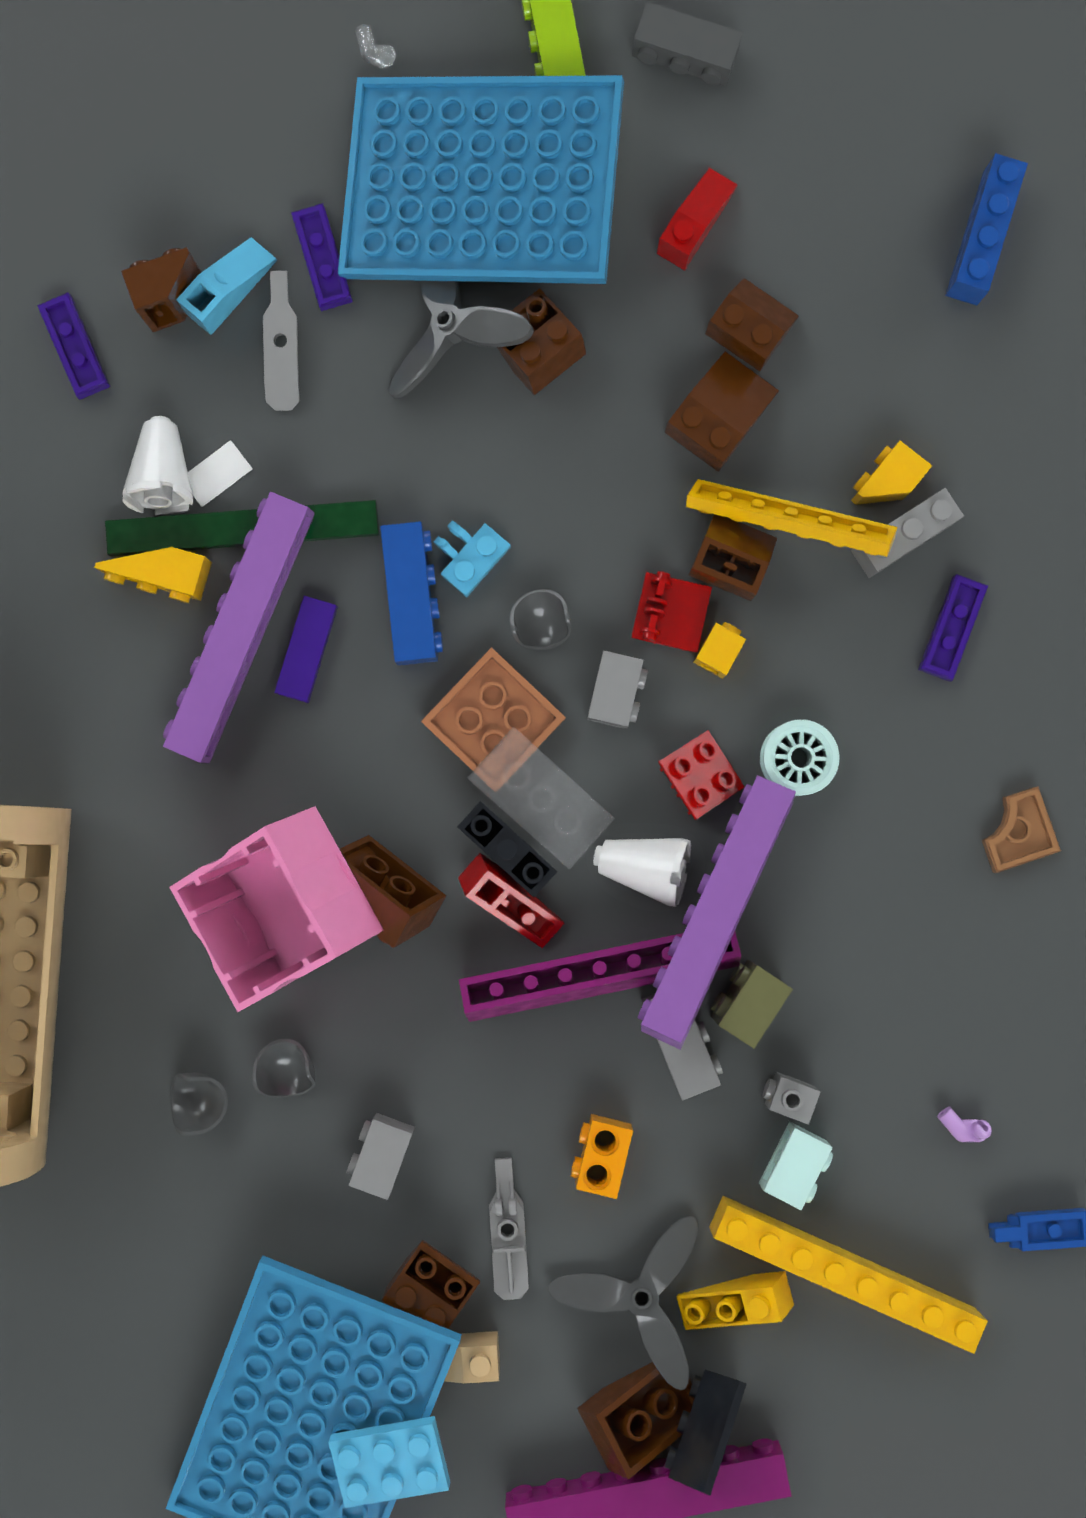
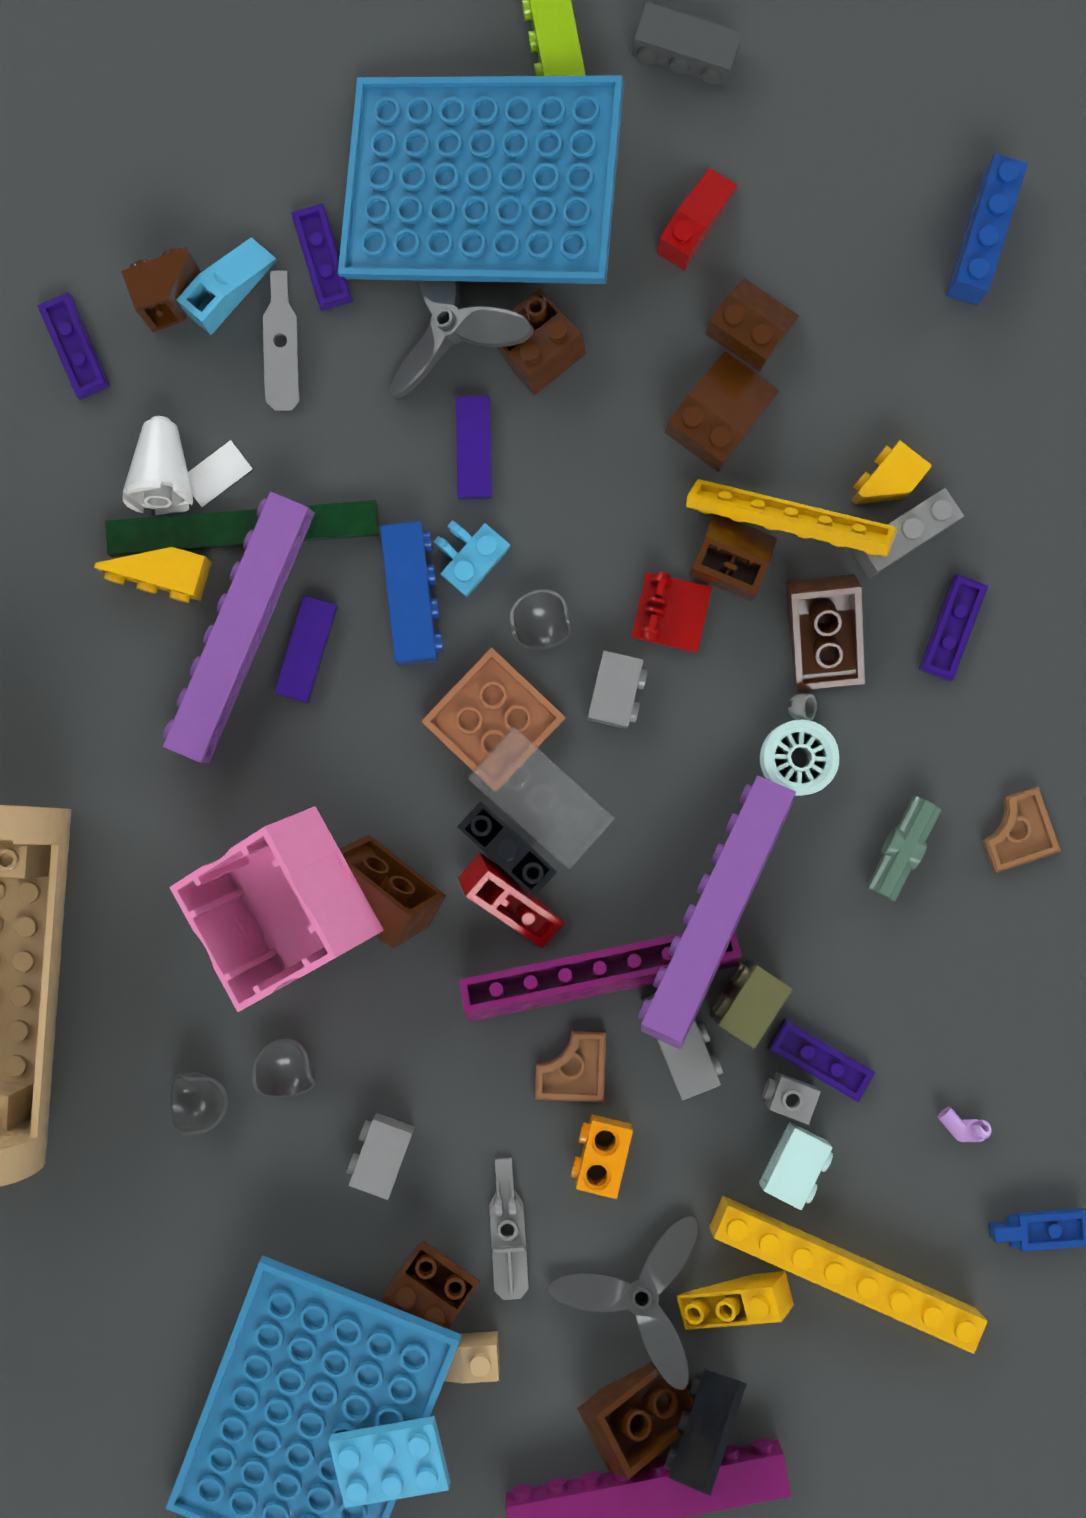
clear arm [355,25,396,69] -> none
white cone [593,838,691,907] -> none
red hinge [658,730,745,820] -> none
yellow brick [693,622,746,679] -> none
none -> dark purple tile [456,396,492,499]
none -> medium nougat tile [535,1030,606,1102]
none -> dark purple tile [767,1019,875,1102]
none -> reddish brown slope [786,574,865,691]
none -> light grey hinge [788,694,817,721]
none -> sand green piece [866,796,941,901]

